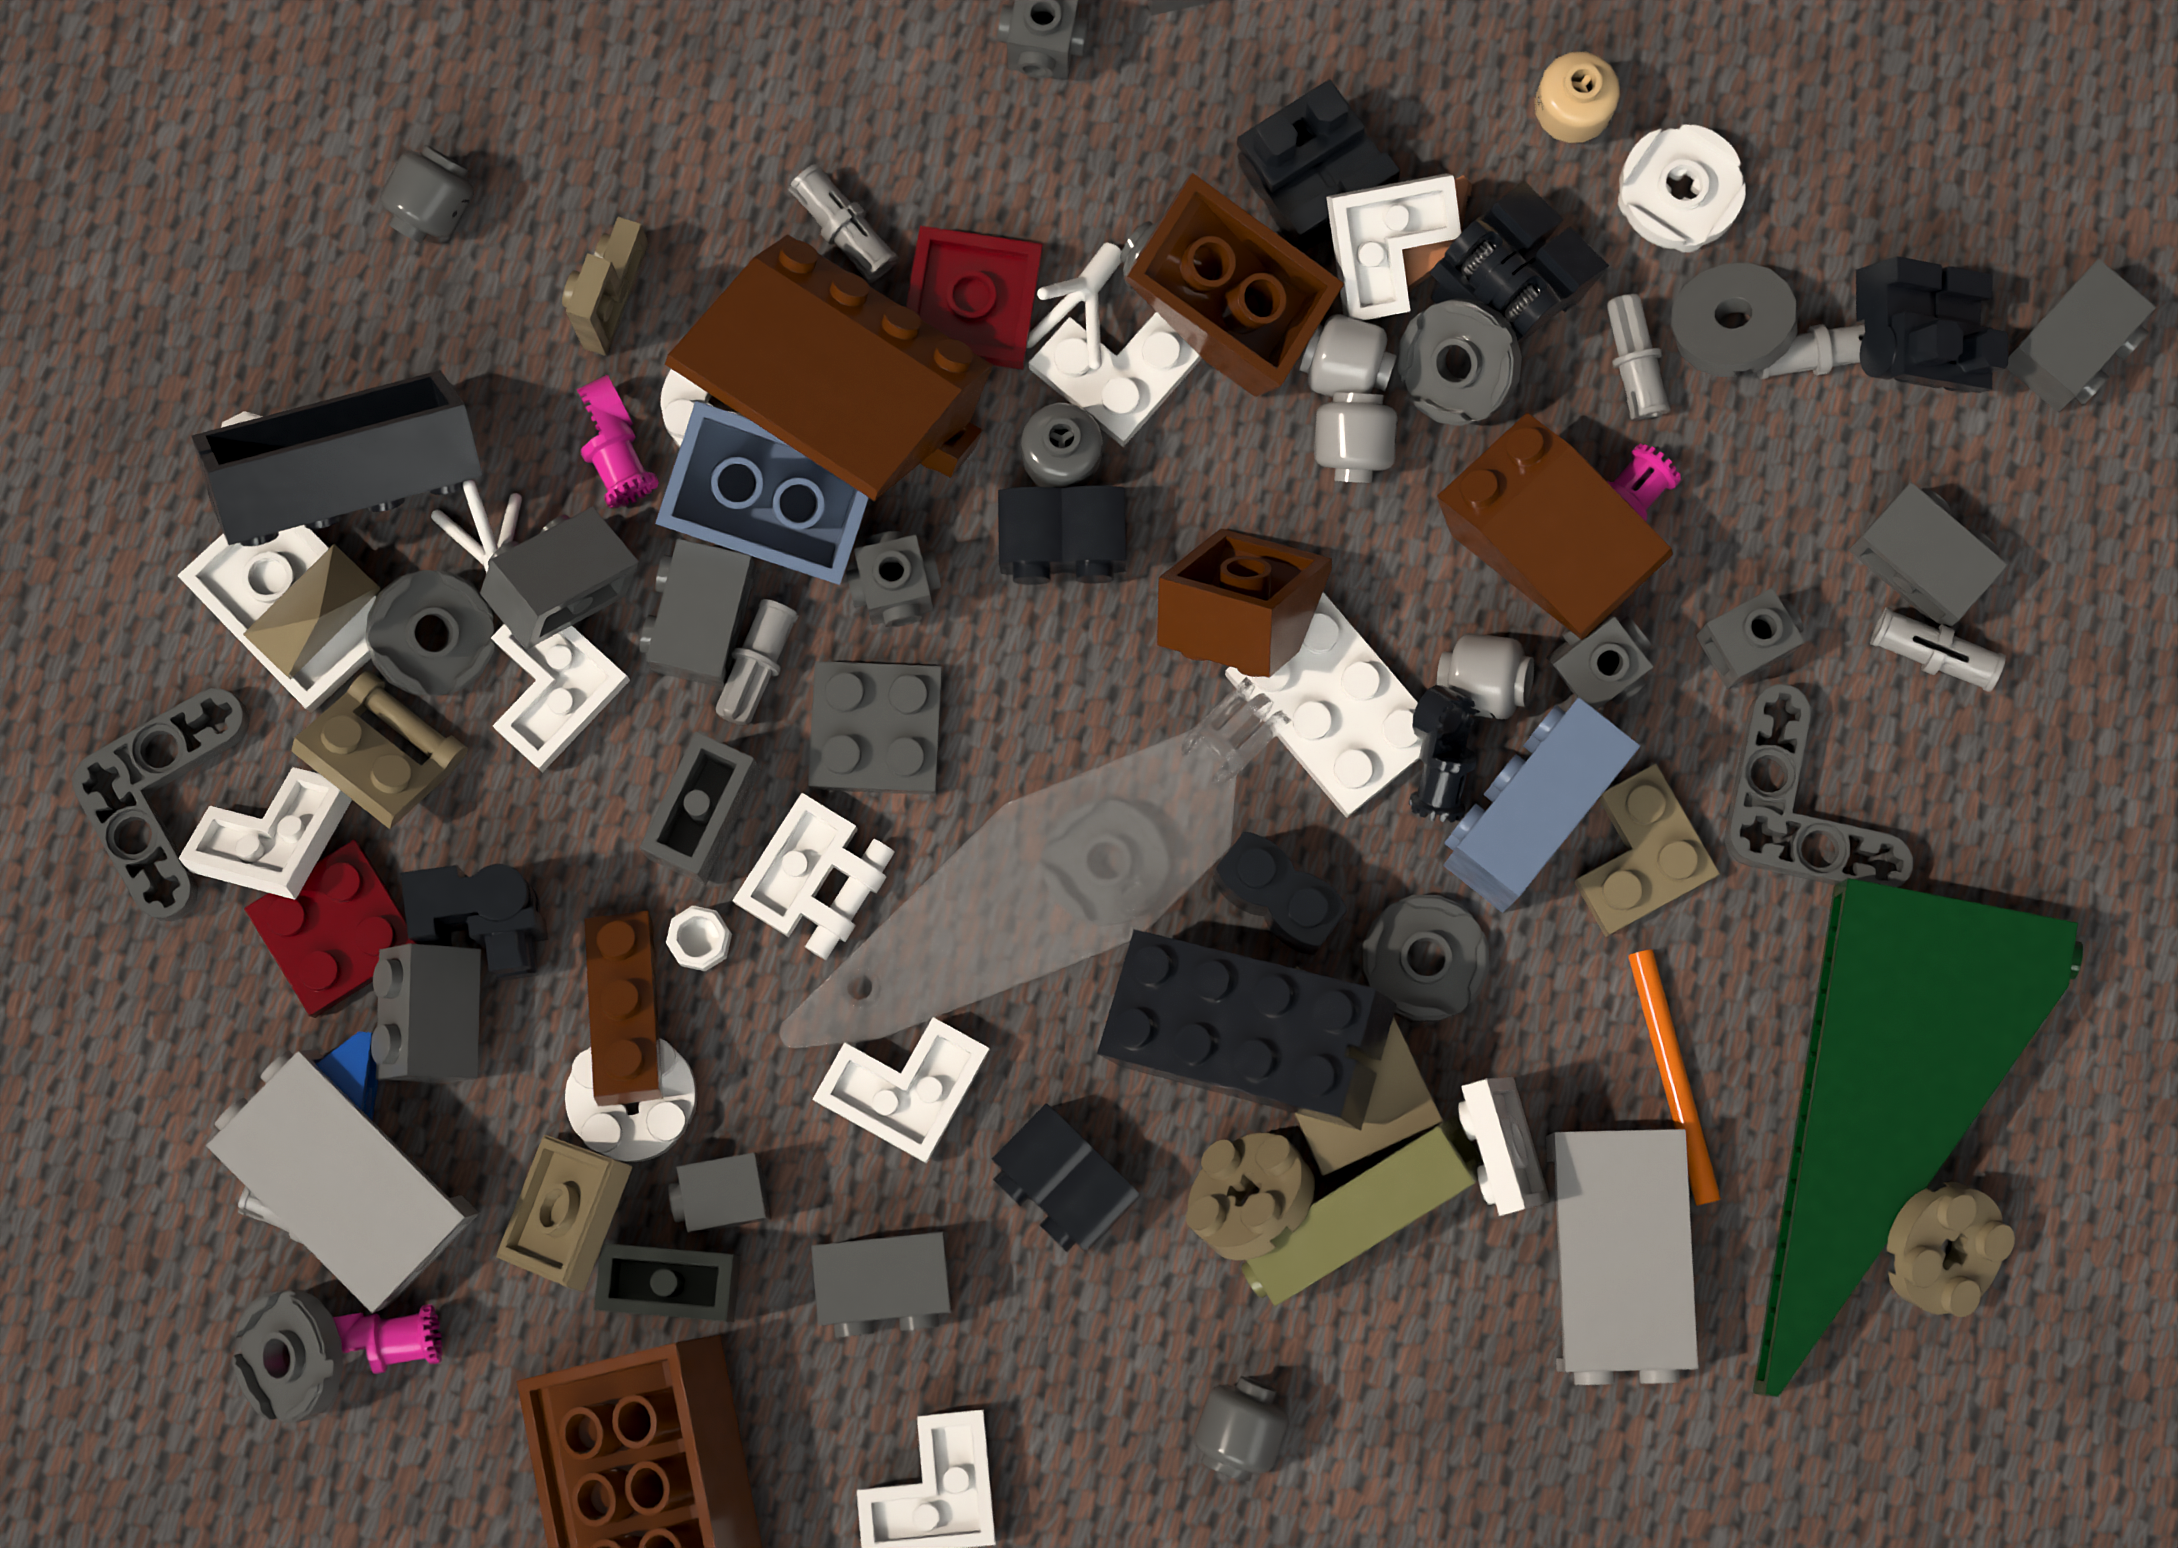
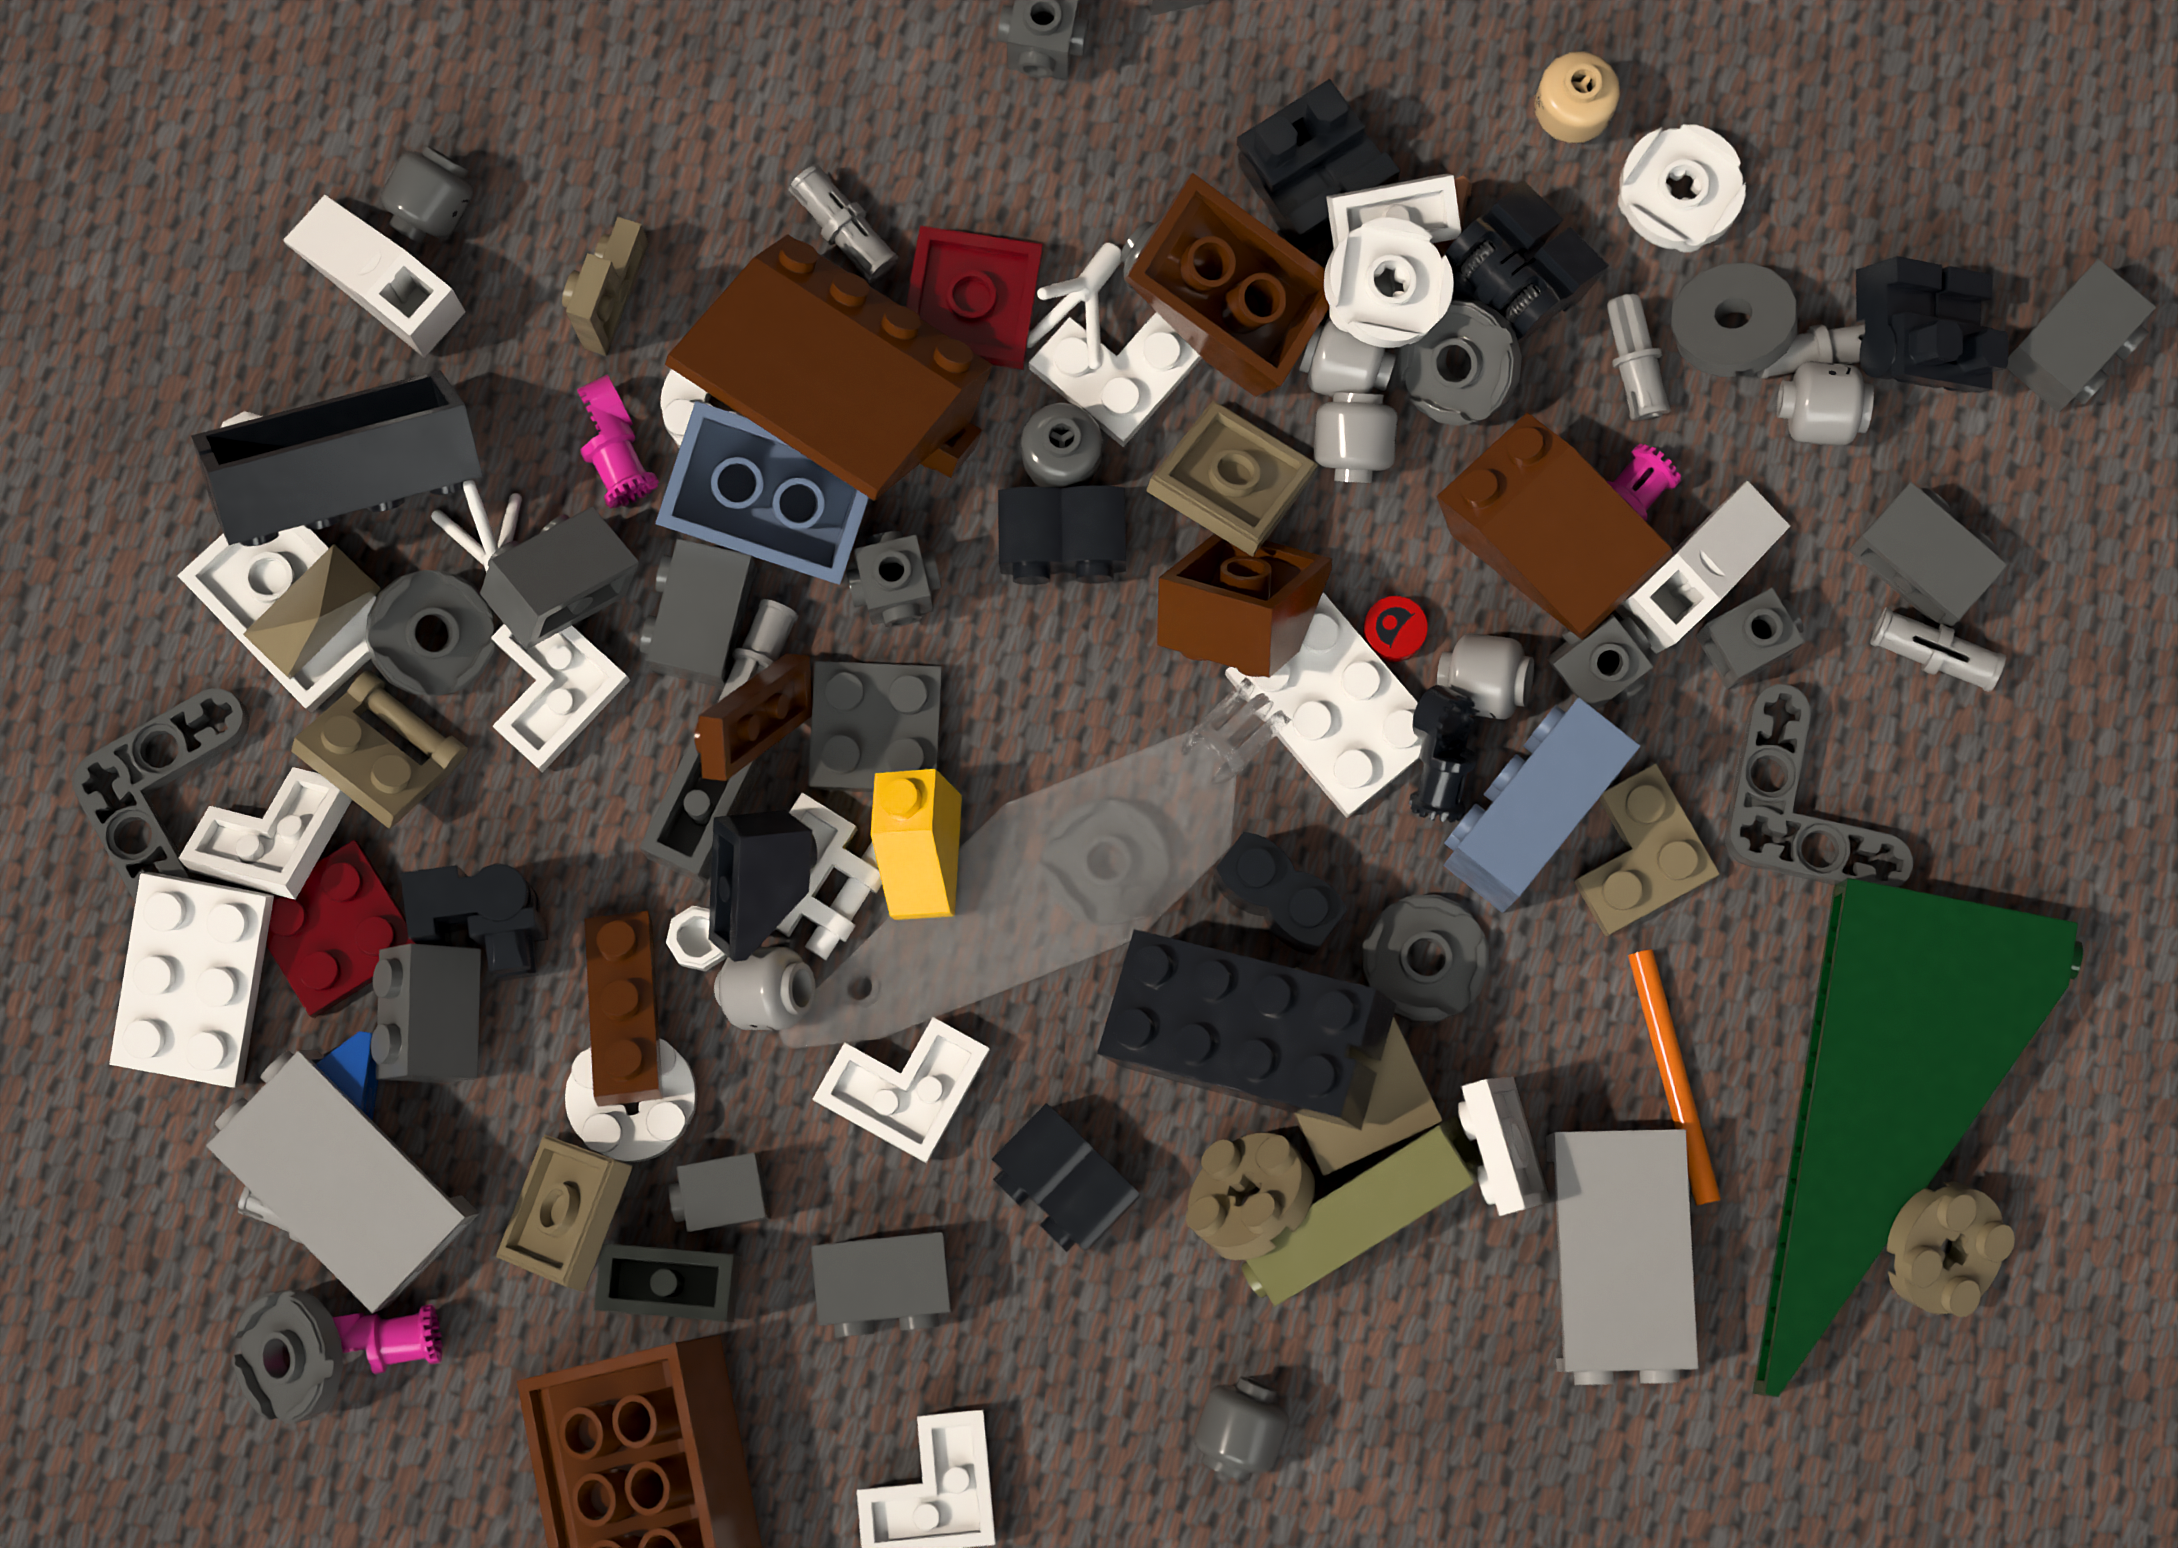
none -> white plate [109,872,274,1088]
none -> white slope [283,195,465,358]
none -> reddish brown plate [695,653,812,781]
none -> black slope [708,810,817,962]
none -> light grey head [714,947,815,1030]
none -> yellow slope [871,769,962,920]
none -> dark tan tile [1146,400,1319,557]
none -> white plate [1324,217,1454,348]
none -> red tile [1363,596,1428,662]
none -> white slope [1615,480,1790,654]
none -> light grey head [1776,361,1874,447]

